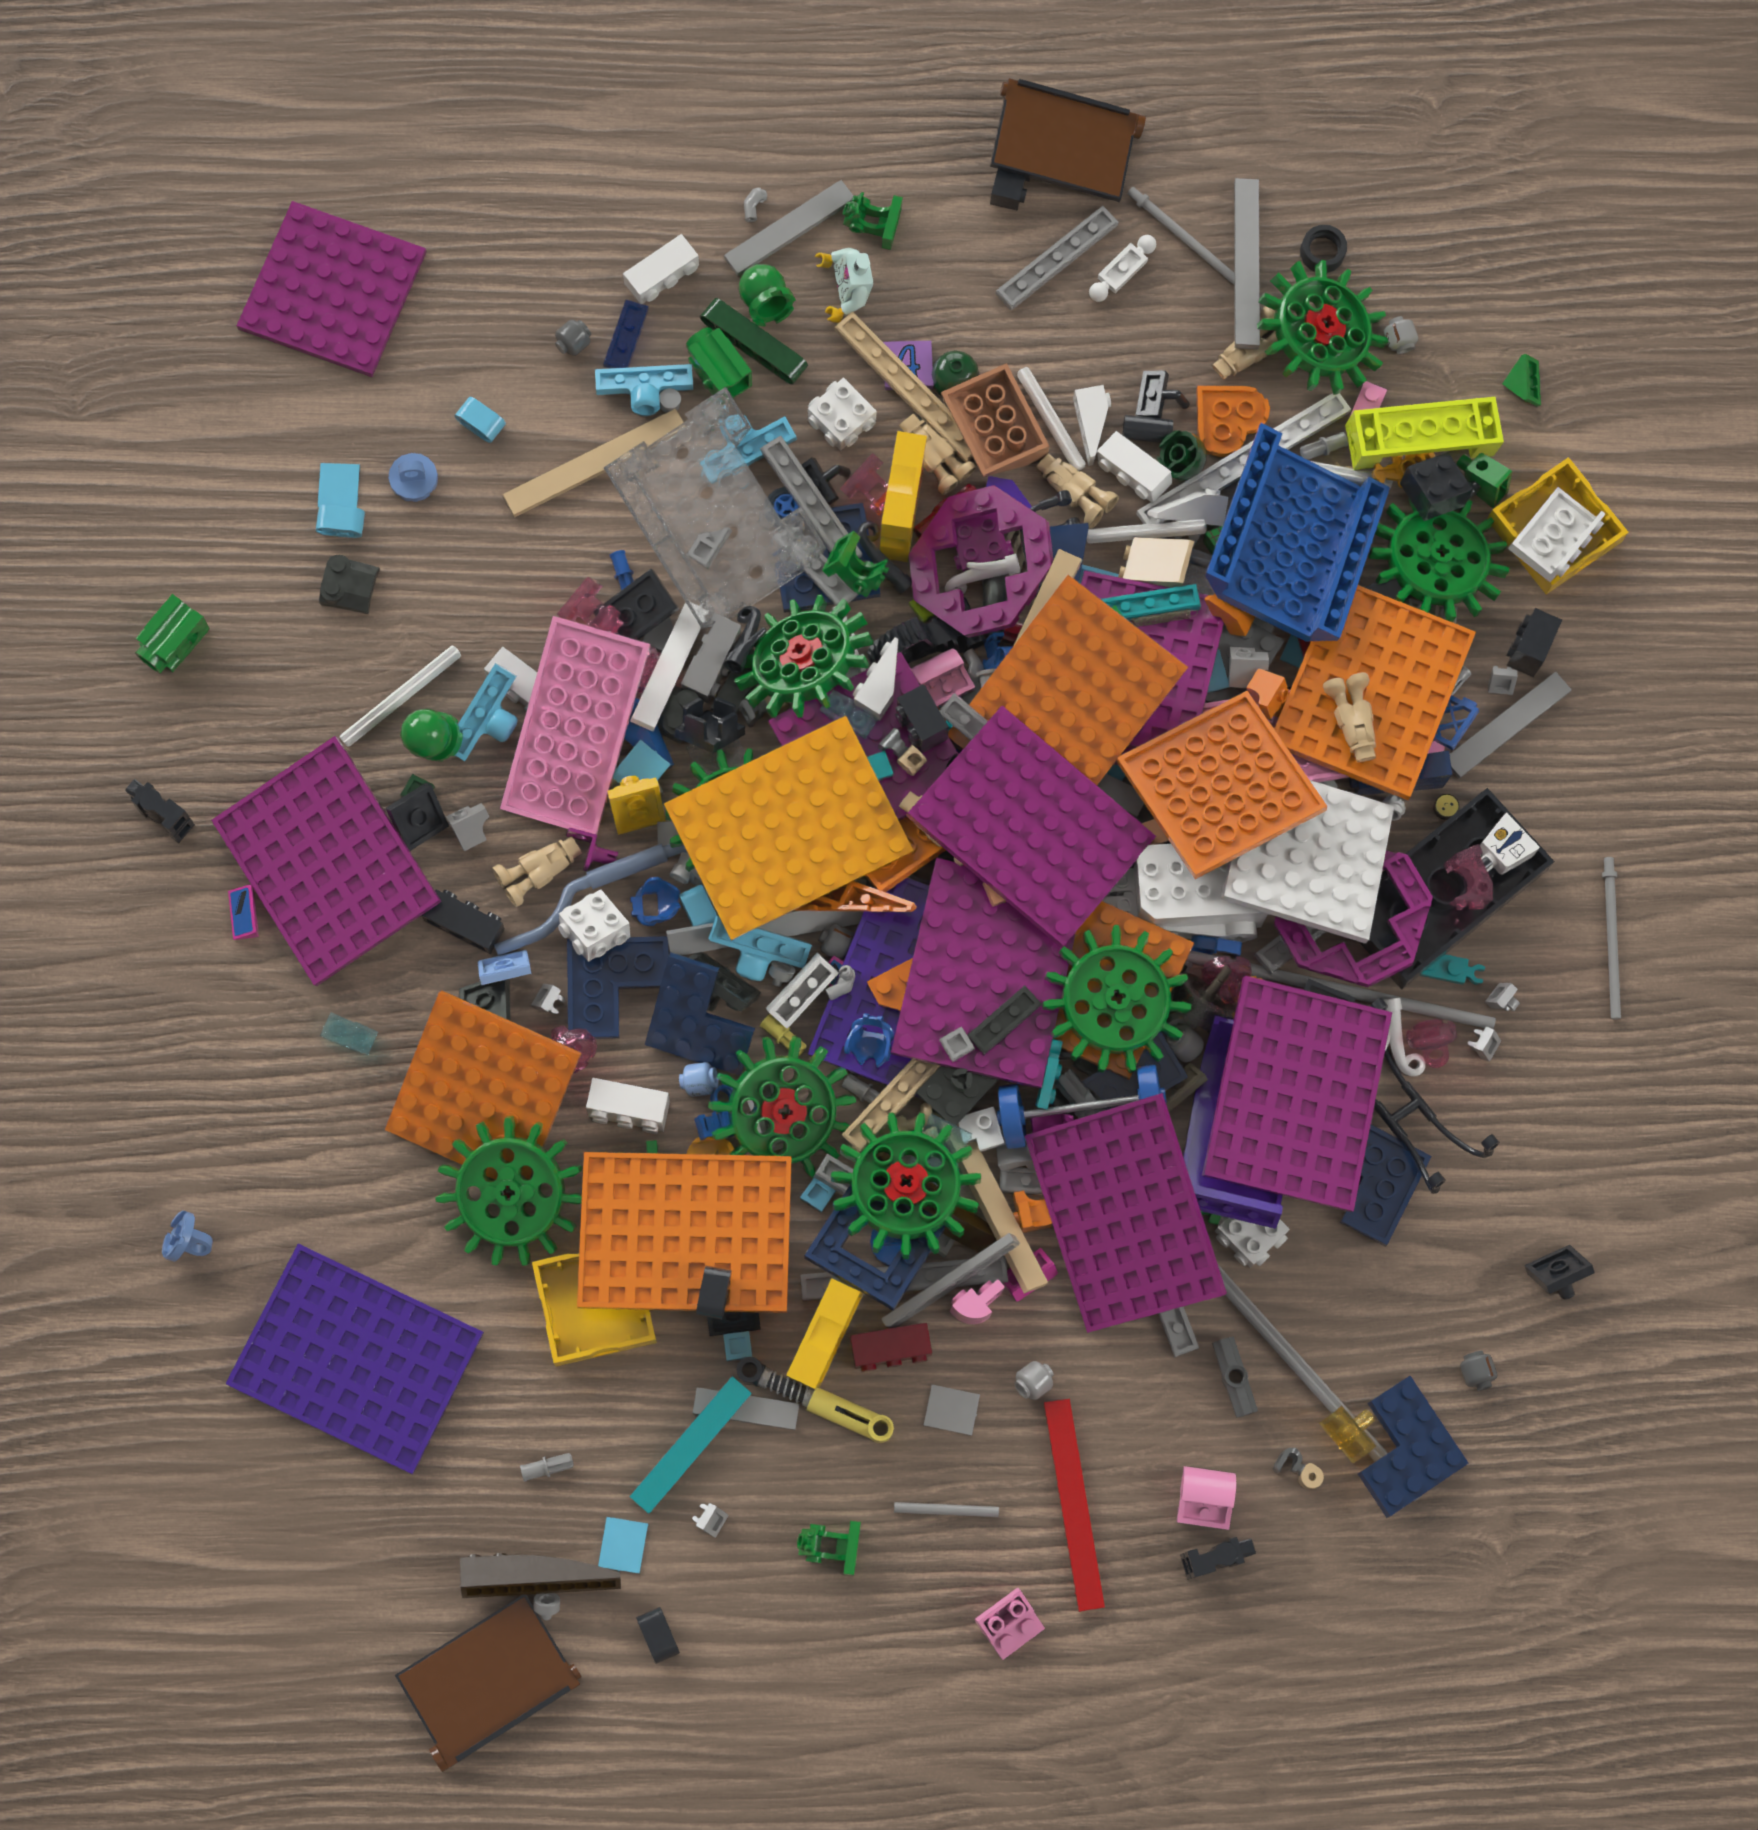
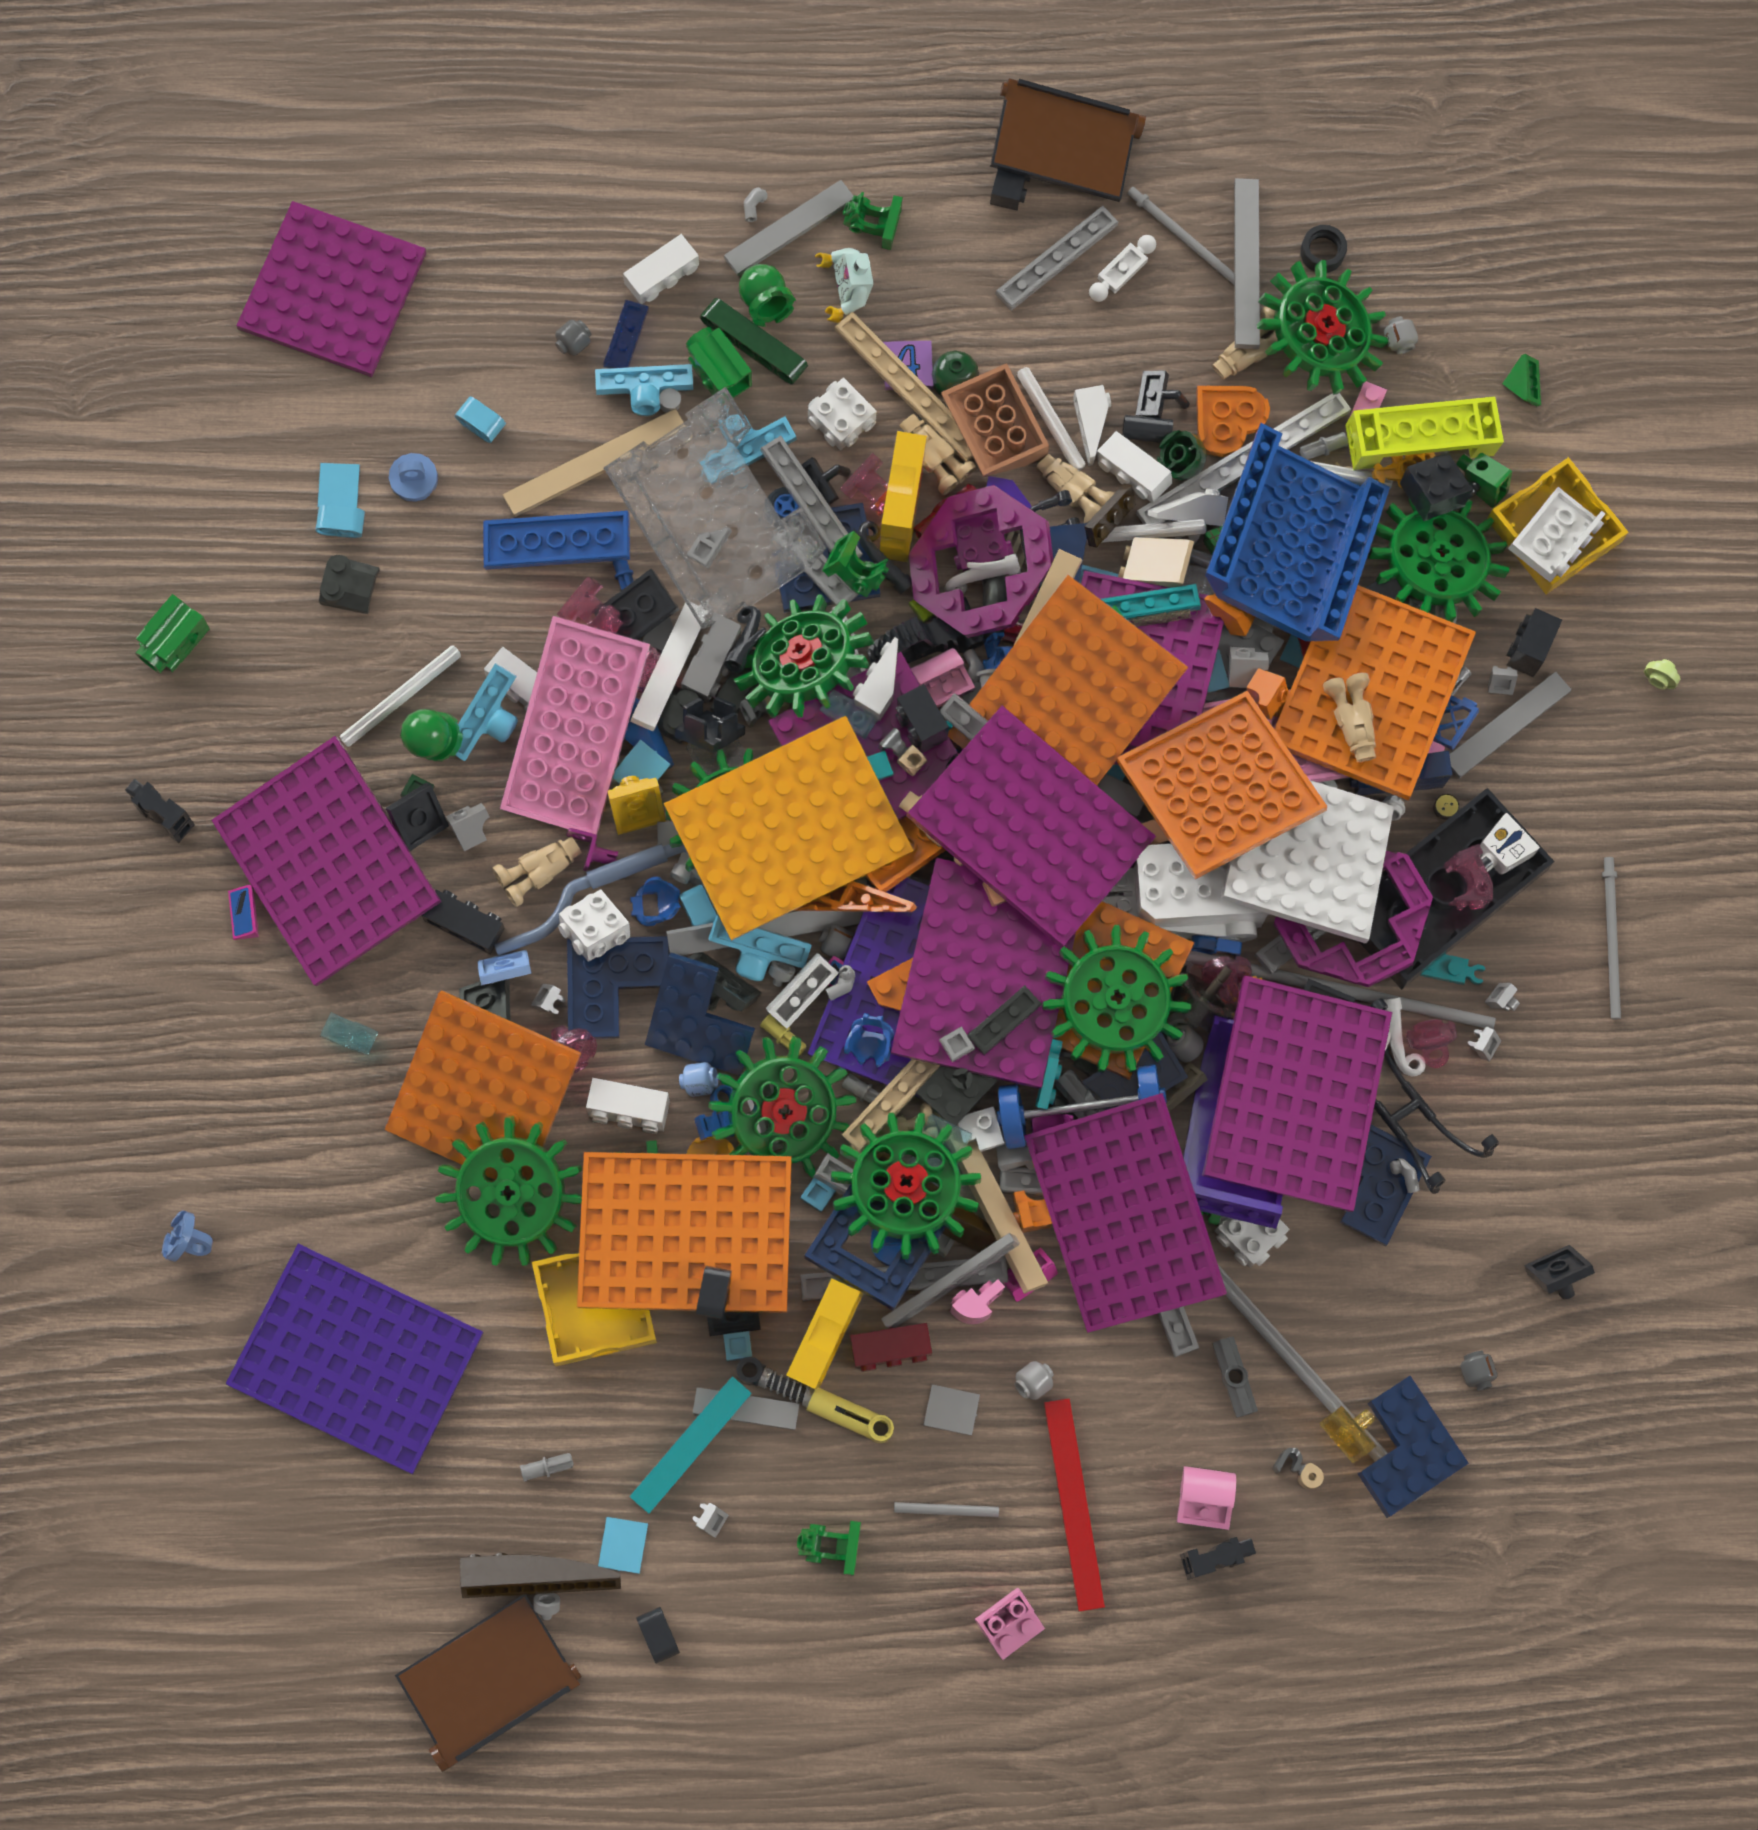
none -> blue tile [483,511,630,570]
none -> dark brown plate [1084,483,1136,548]
none -> light grey arm [1390,1158,1420,1193]
none -> yellowish green plate [1644,659,1681,689]

